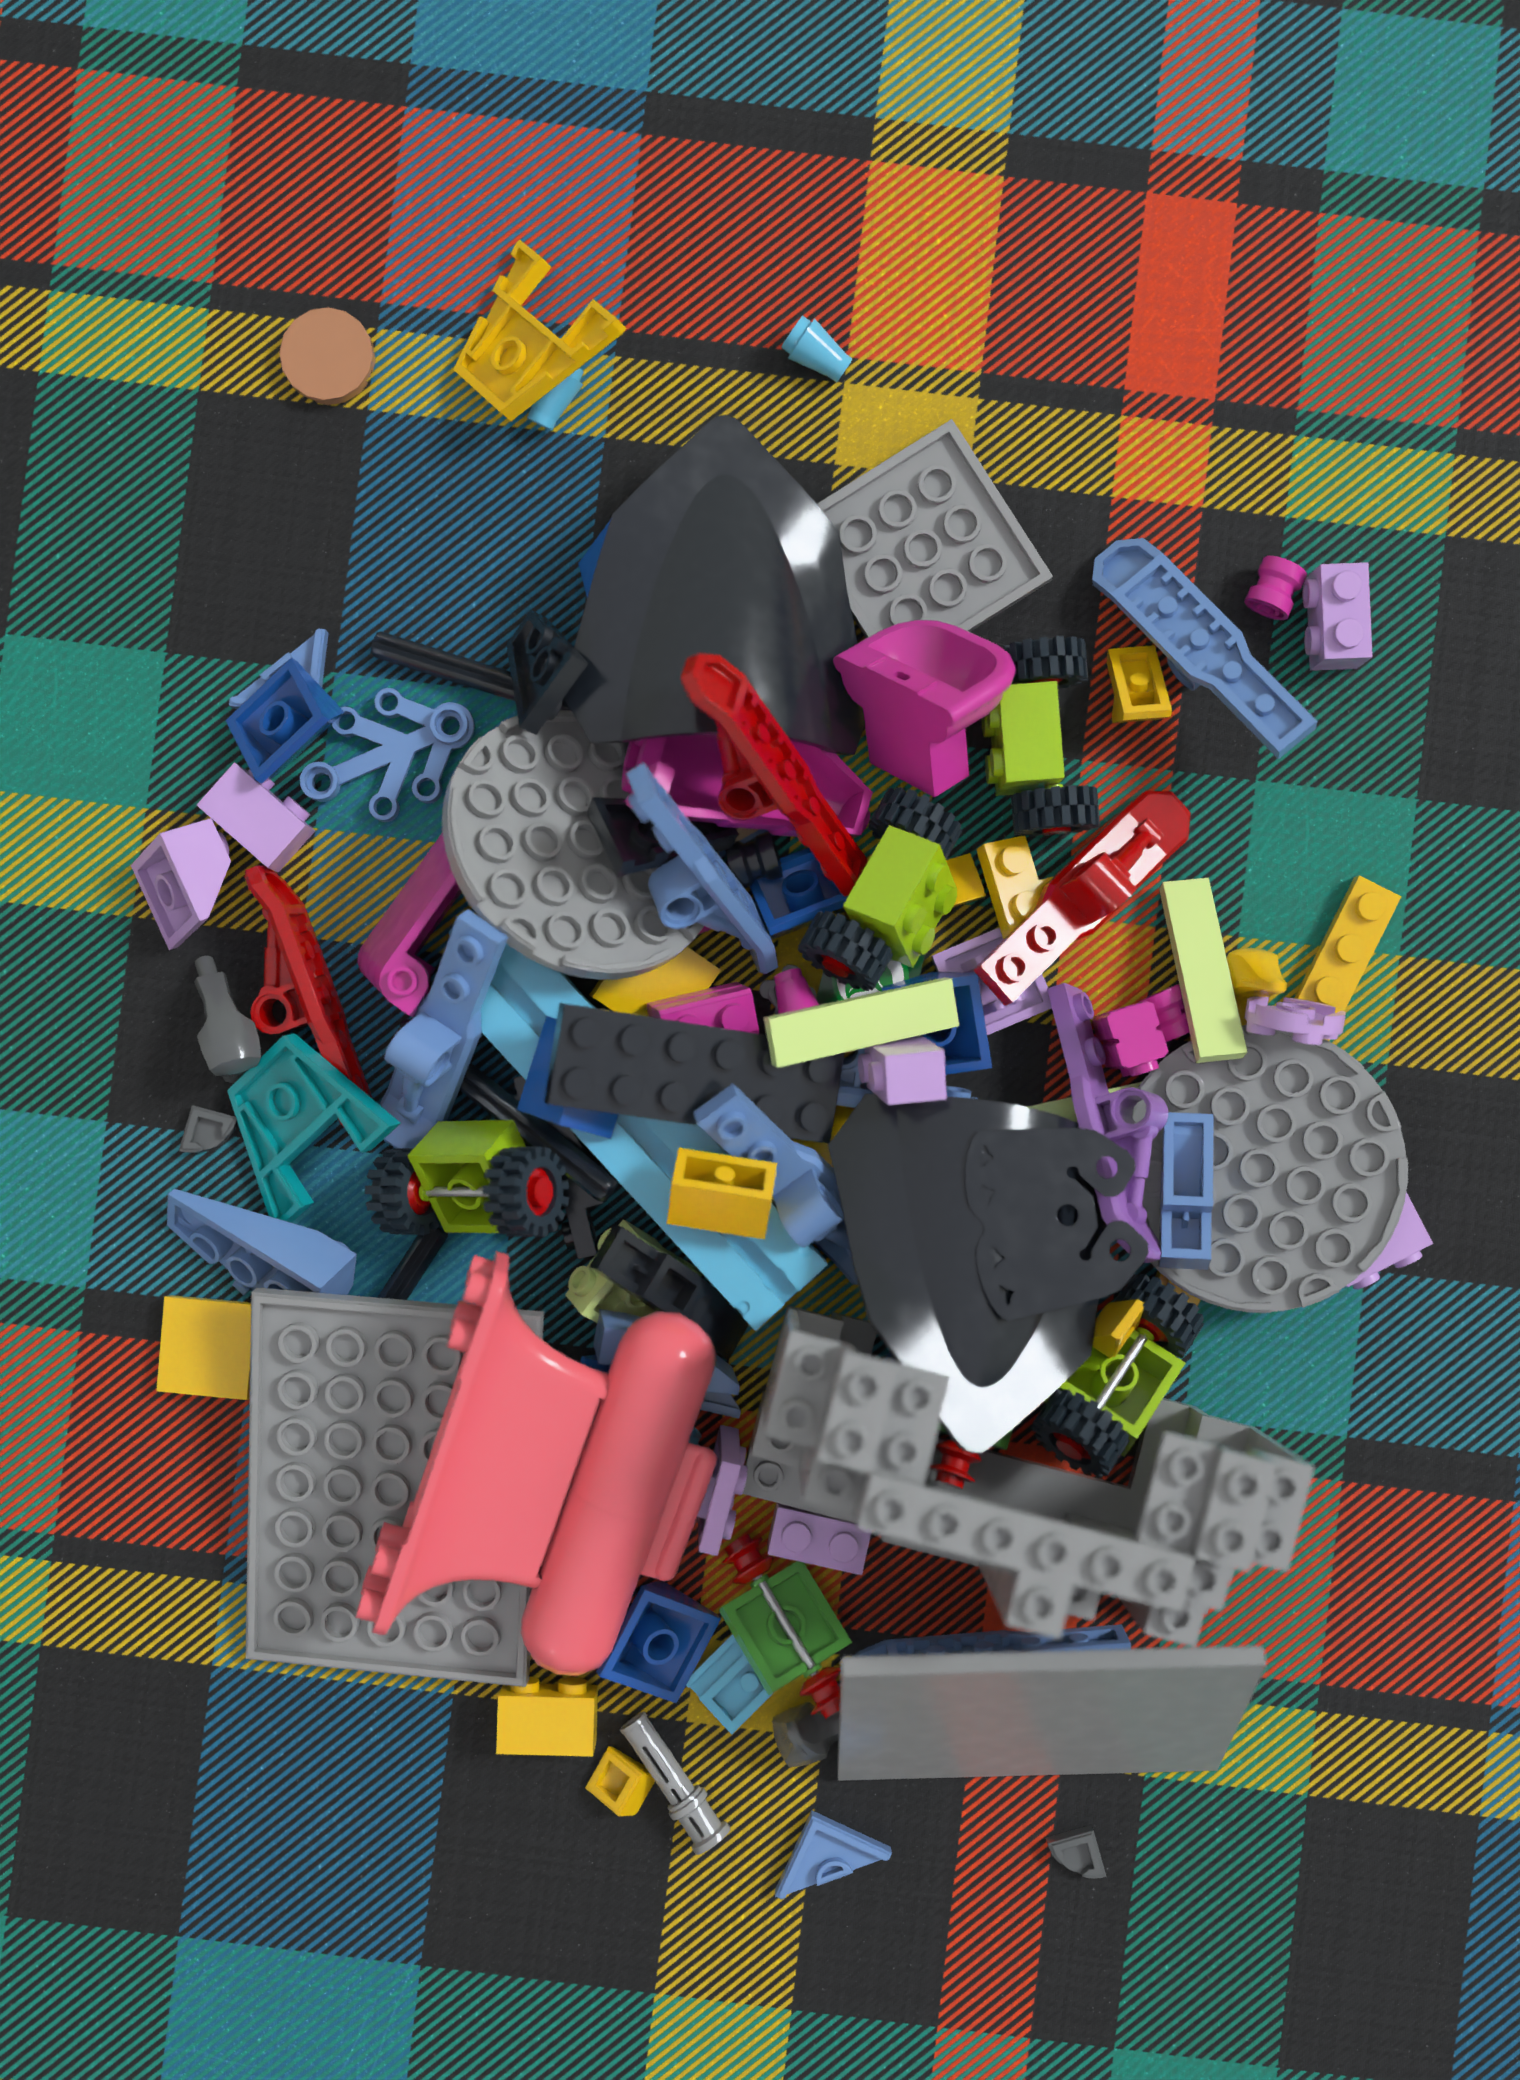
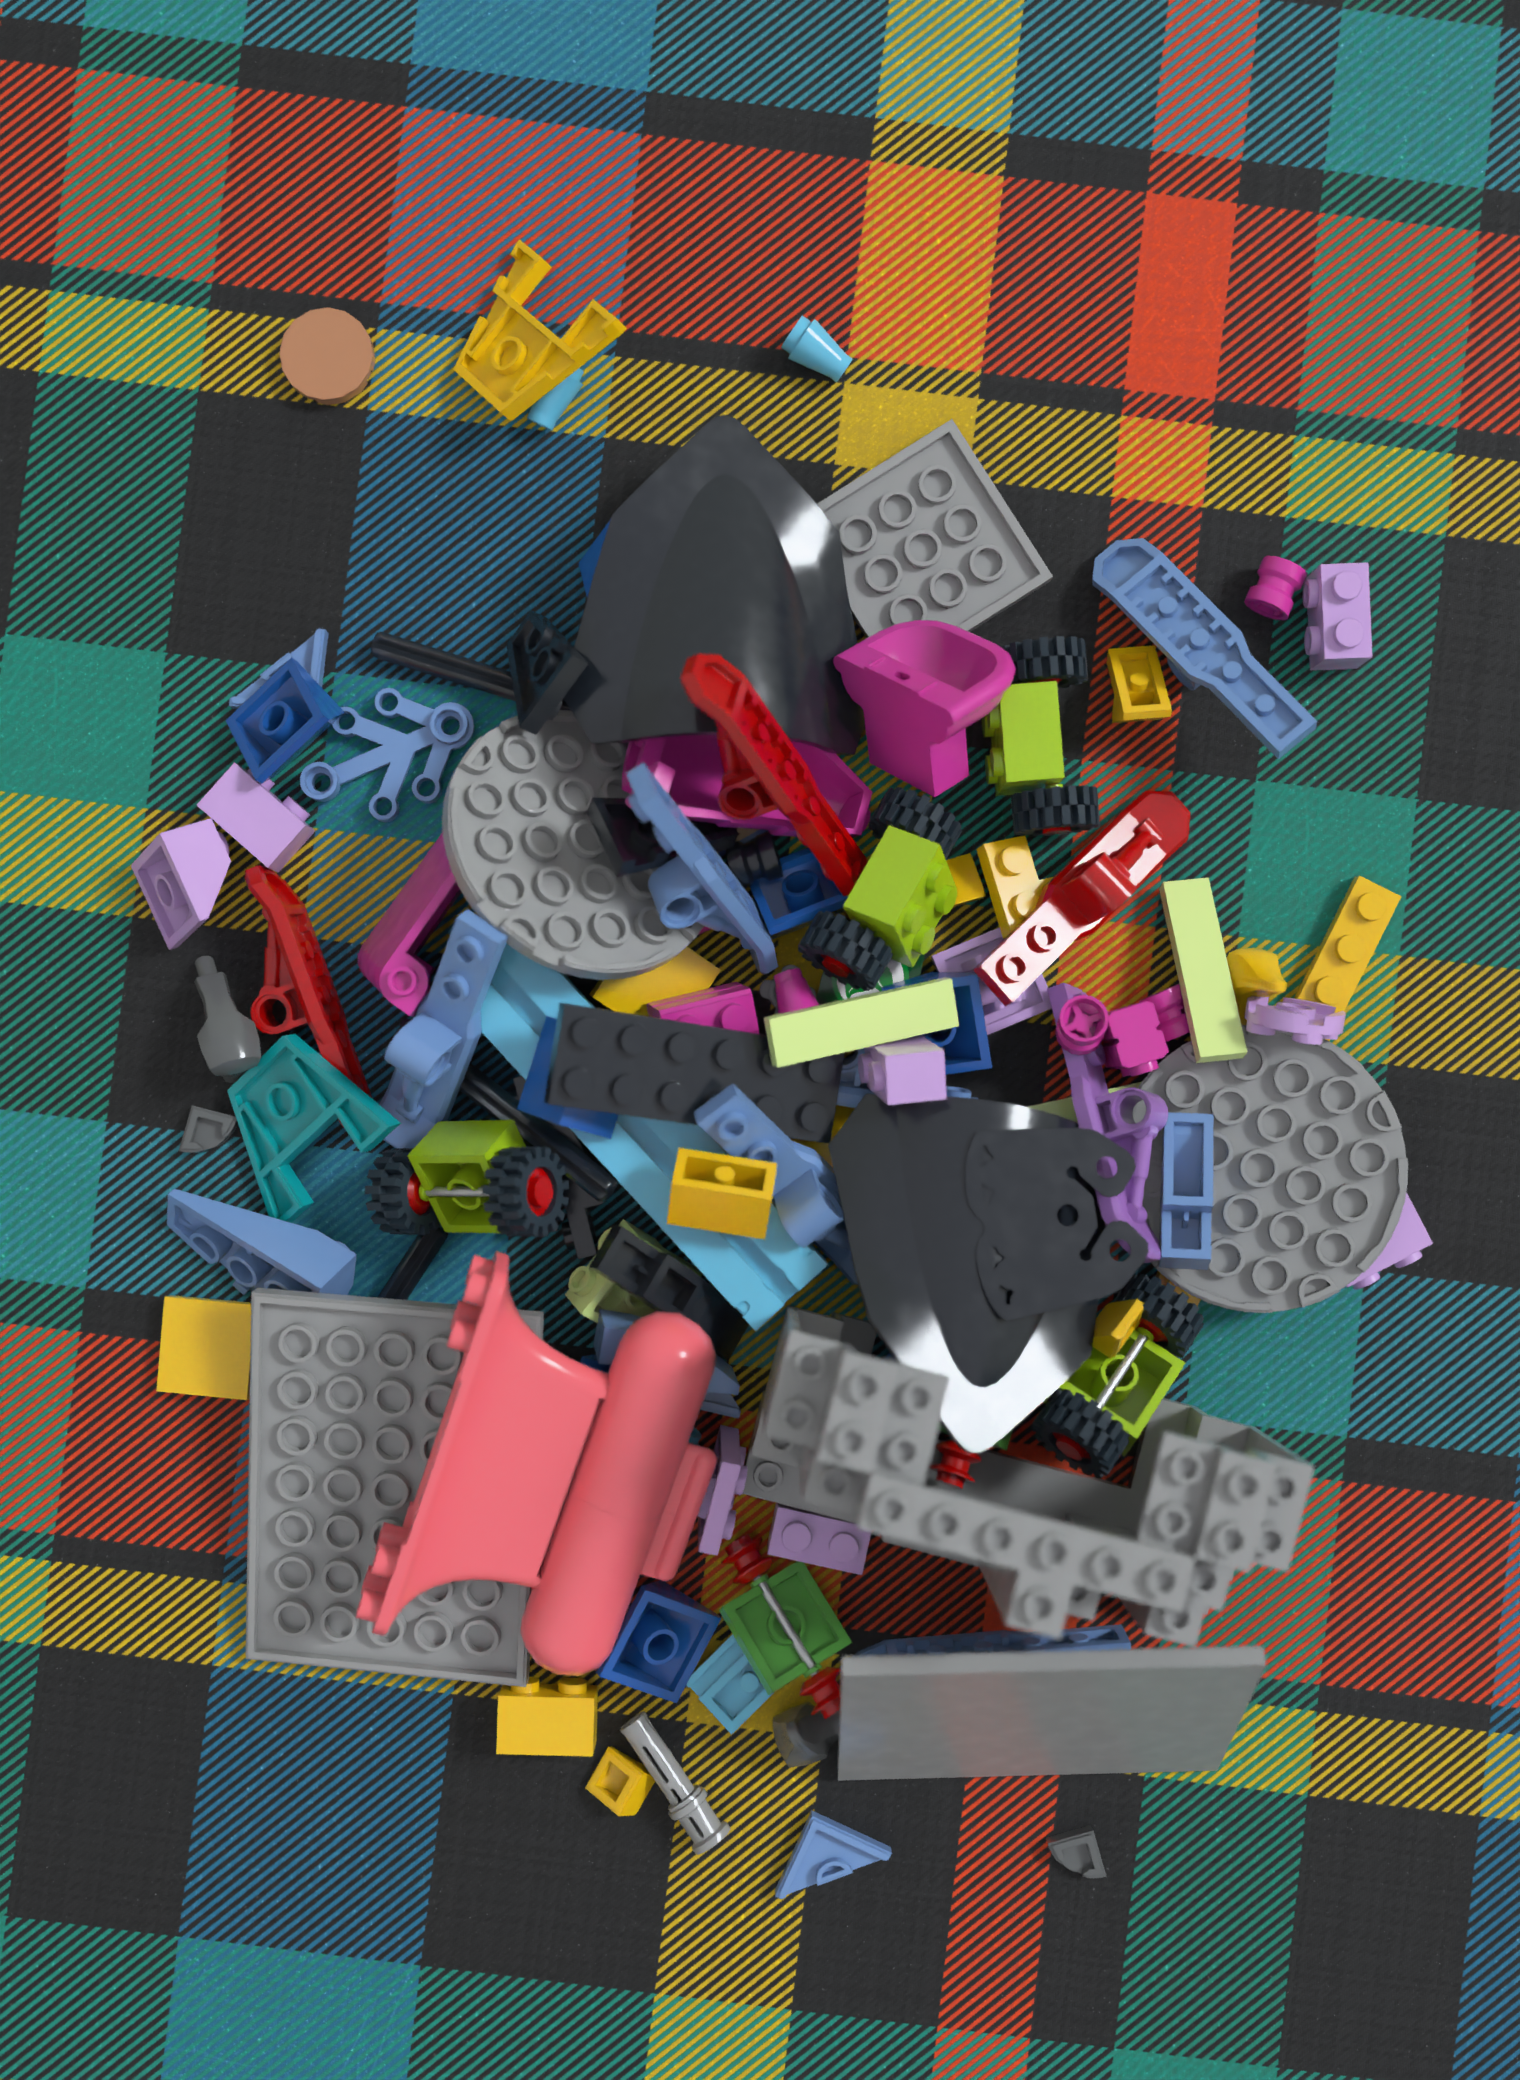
none -> dark pink wheel [1055,995,1109,1055]

